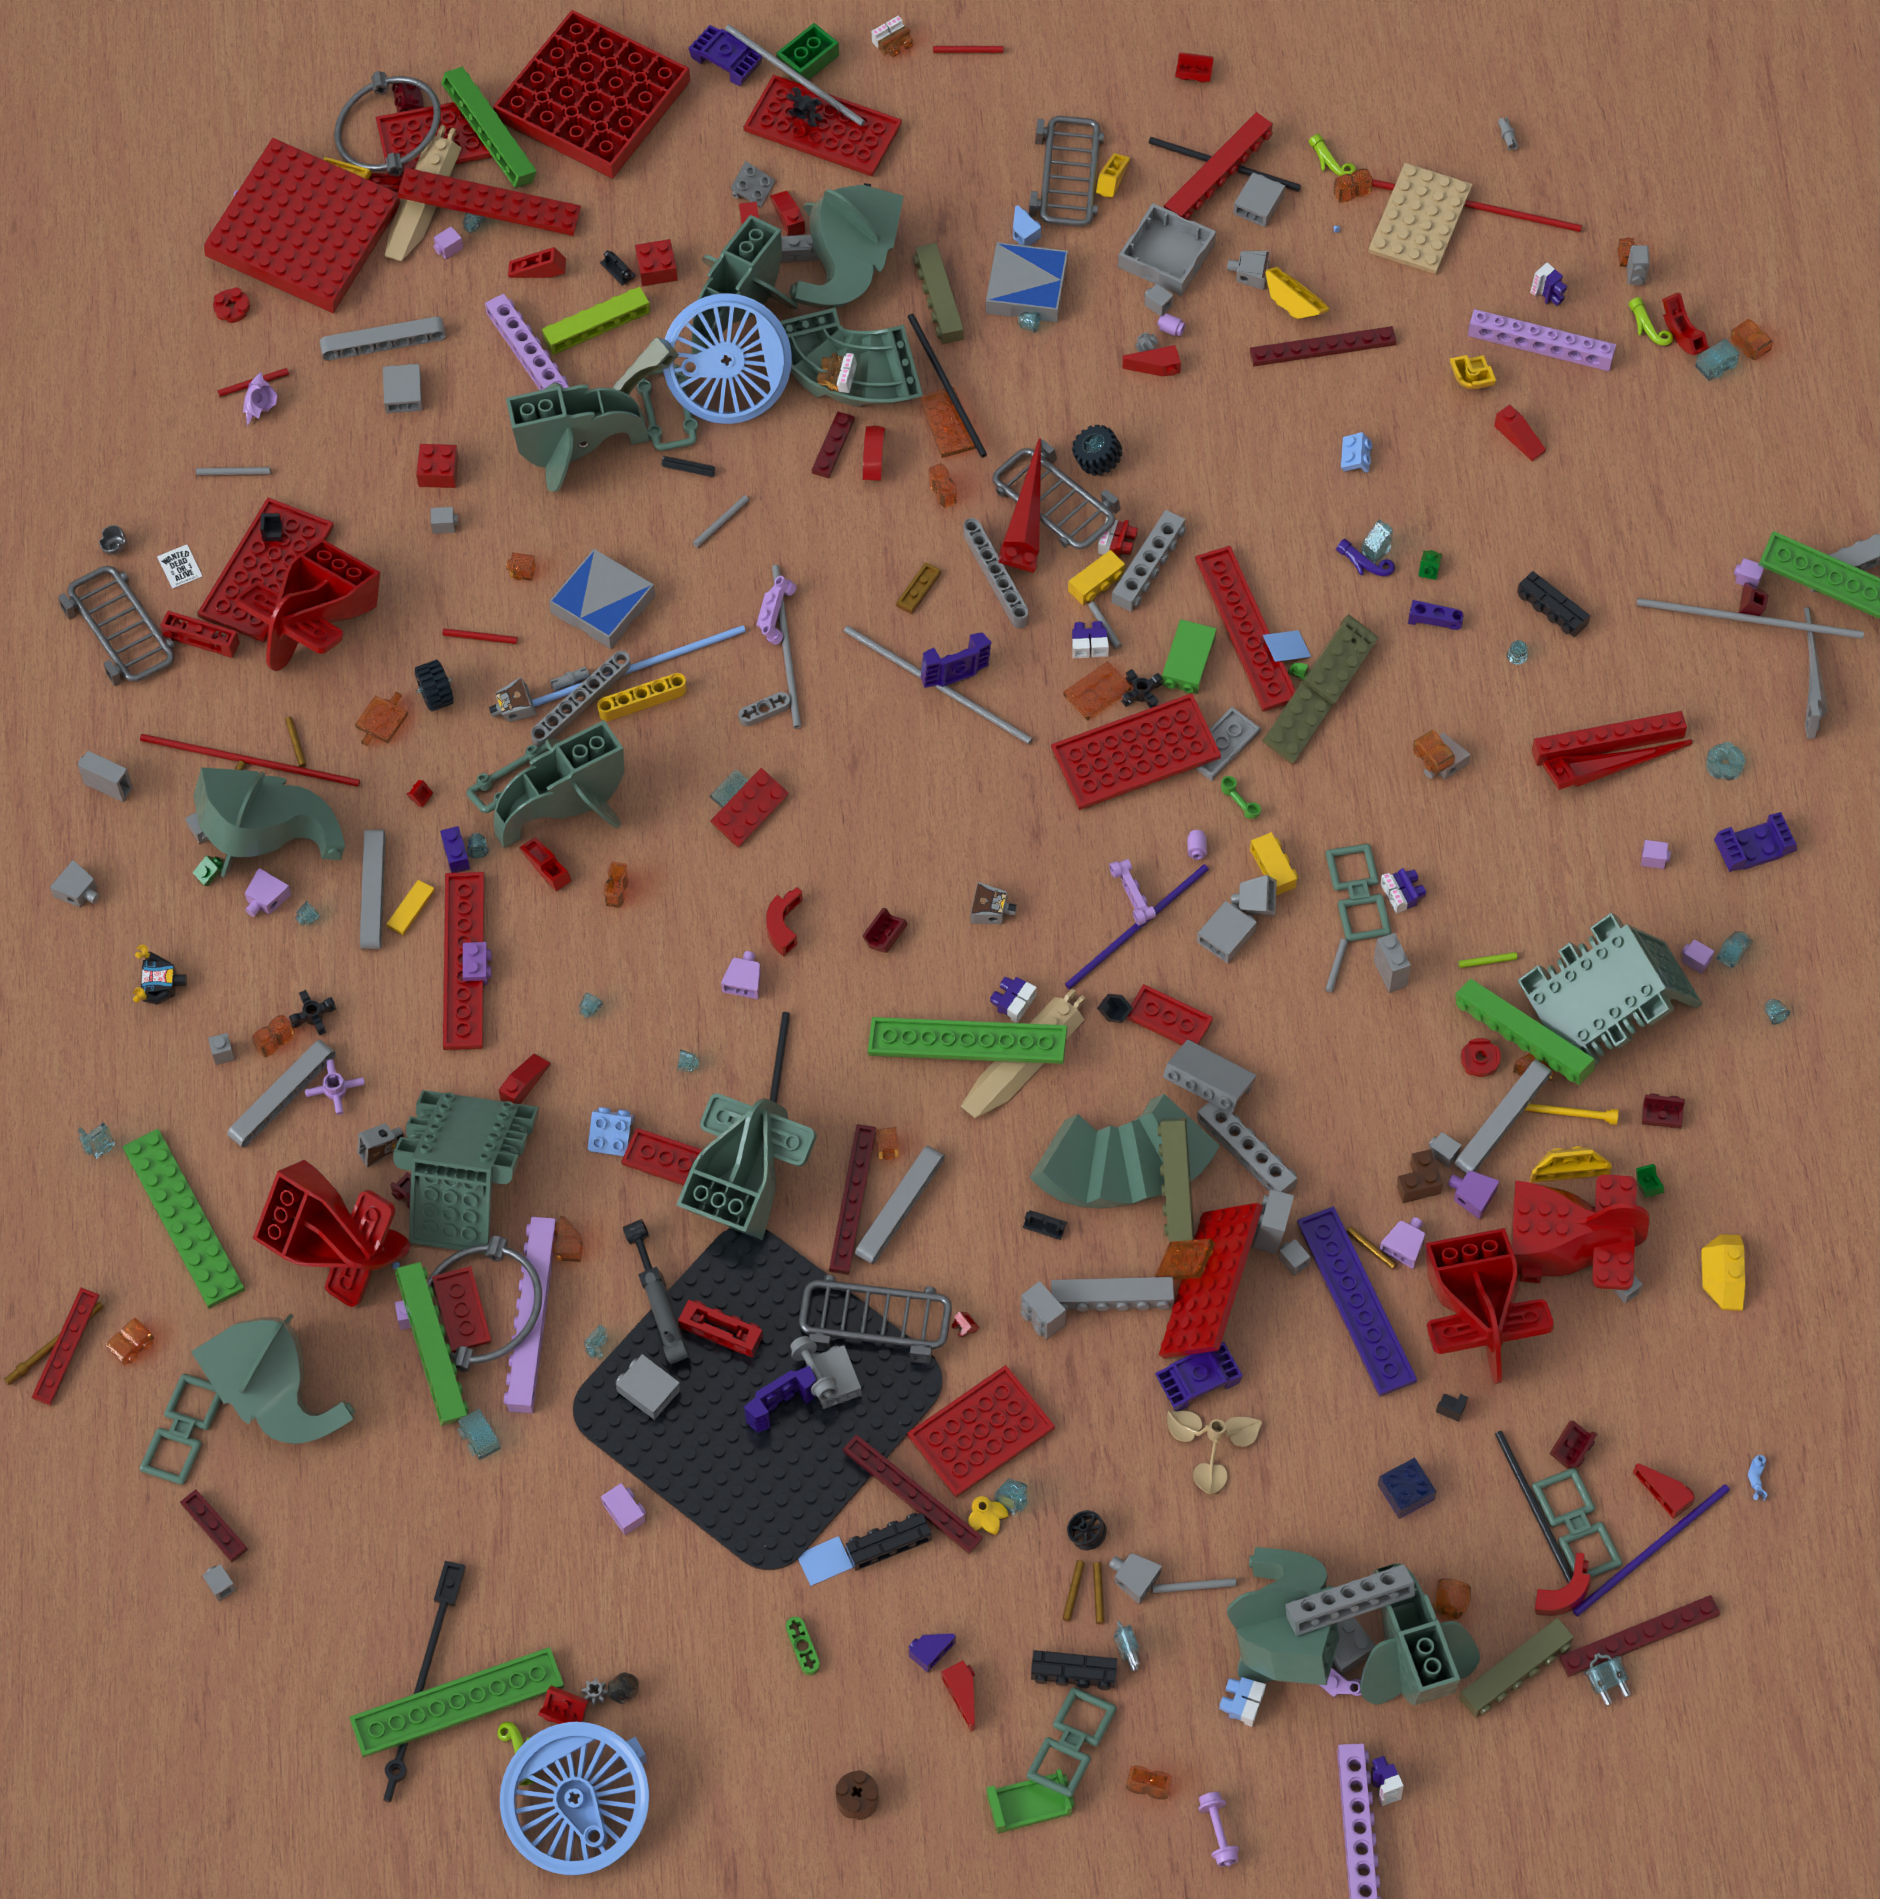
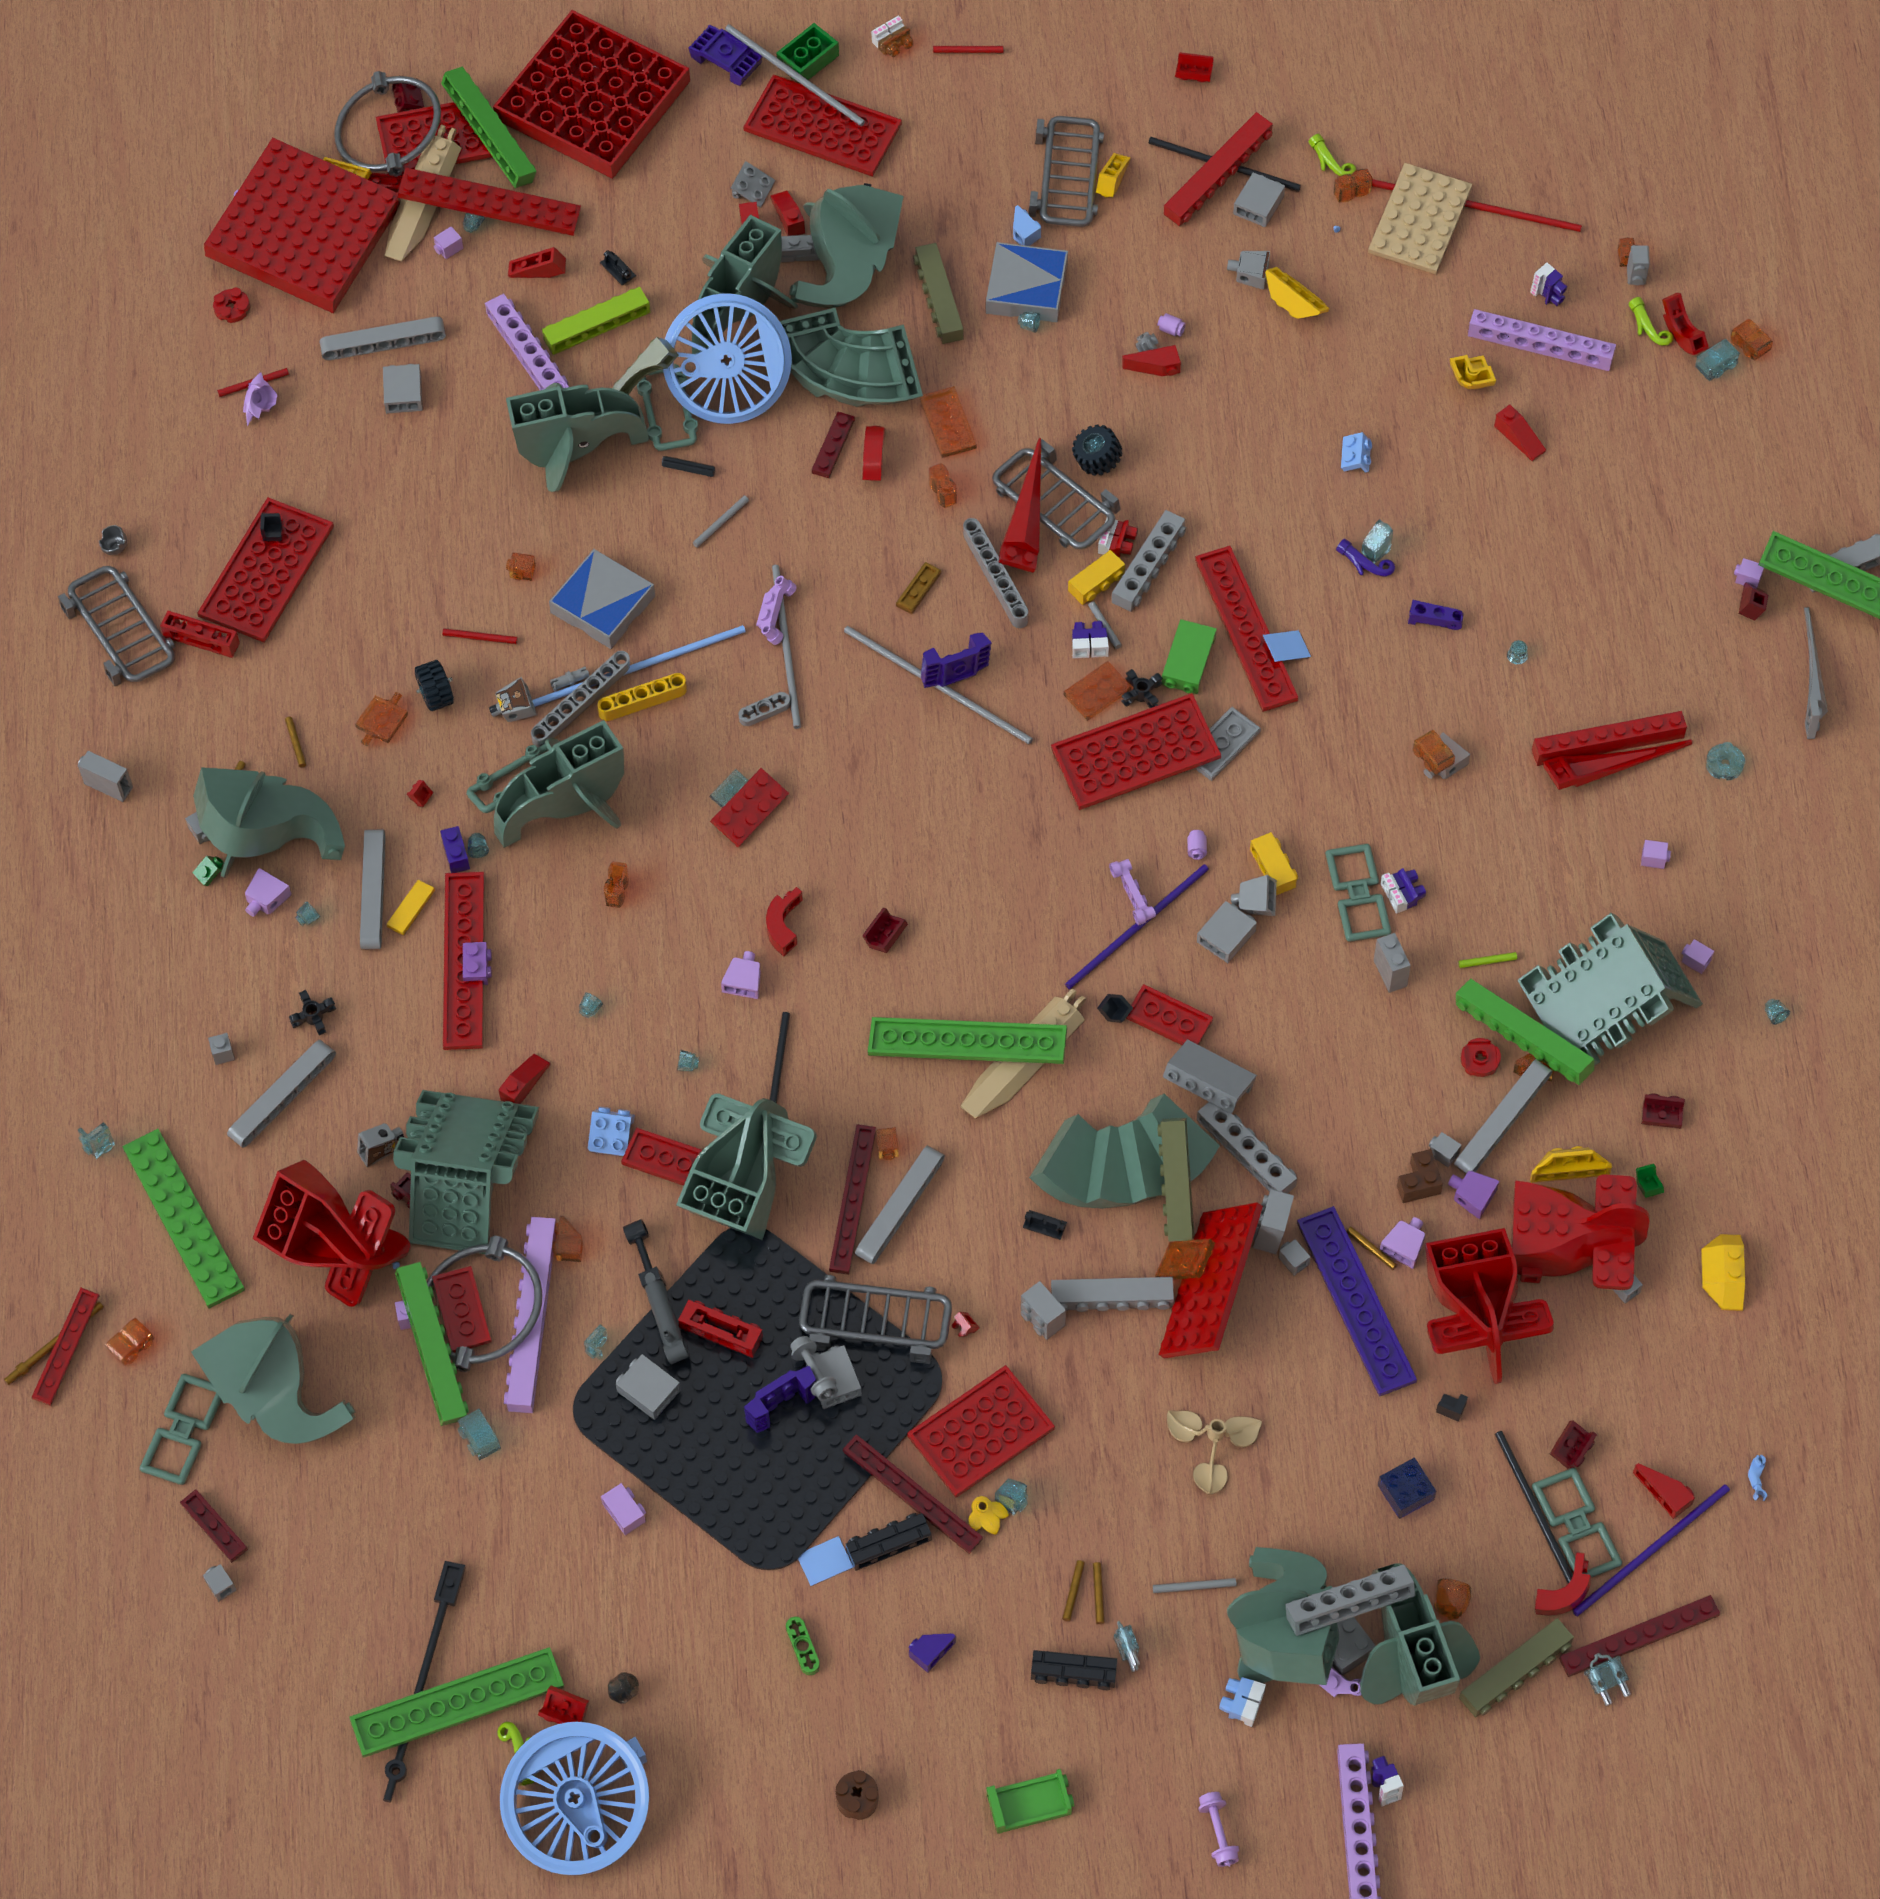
light grey torso [50,860,100,907] -> none
torso [132,944,187,1005] -> none
red piece [140,734,360,787] -> none
white sticker [157,545,202,589] -> none
light grey bar [196,467,271,476] -> none
red brick [236,538,381,671] -> none
clear orange brick [252,1015,295,1057] -> none
lavender bar [305,1059,365,1115] -> none
red brick [416,444,459,488] -> none
light grey brick [431,507,458,534] -> none
red slope [520,837,572,892] -> none
light grey gear [582,1678,608,1706] -> none
red brick [635,239,678,287] -> none
black pin [786,87,822,127] -> none
hips [817,353,857,393] -> none
black piece [907,314,987,458] -> none
red slope [941,1660,975,1732] -> none
torso [970,882,1017,924] -> none
hips [990,977,1037,1023] -> none
sand green bar [1027,1687,1117,1797] -> none
black wheel [1067,1510,1107,1551] -> none
light grey torso [1109,1553,1162,1604] -> none
light grey tile [1118,203,1216,296] -> none
clear orange brick [1126,1765,1172,1800] -> none
light grey brick [1144,283,1173,316] -> none
dark purple plate [1155,1342,1243,1411] -> none
bright green bar [1221,776,1261,819] -> none
dark red plate [1250,326,1396,367] -> none
olive hinge [1262,614,1378,764] -> none
bright green tile [1288,663,1309,679] -> none
light grey bar [1325,939,1348,993] -> none
green bracket [1418,550,1442,580] -> none
light grey pin [1498,117,1519,151] -> none
black brick [1517,571,1590,637] -> none
yellow piece [1524,1103,1619,1125] -> none
light grey piece [1637,598,1864,639] -> none
dark purple plate [1714,812,1797,872] -> none
clear light blue slope [1716,931,1753,968] -> none

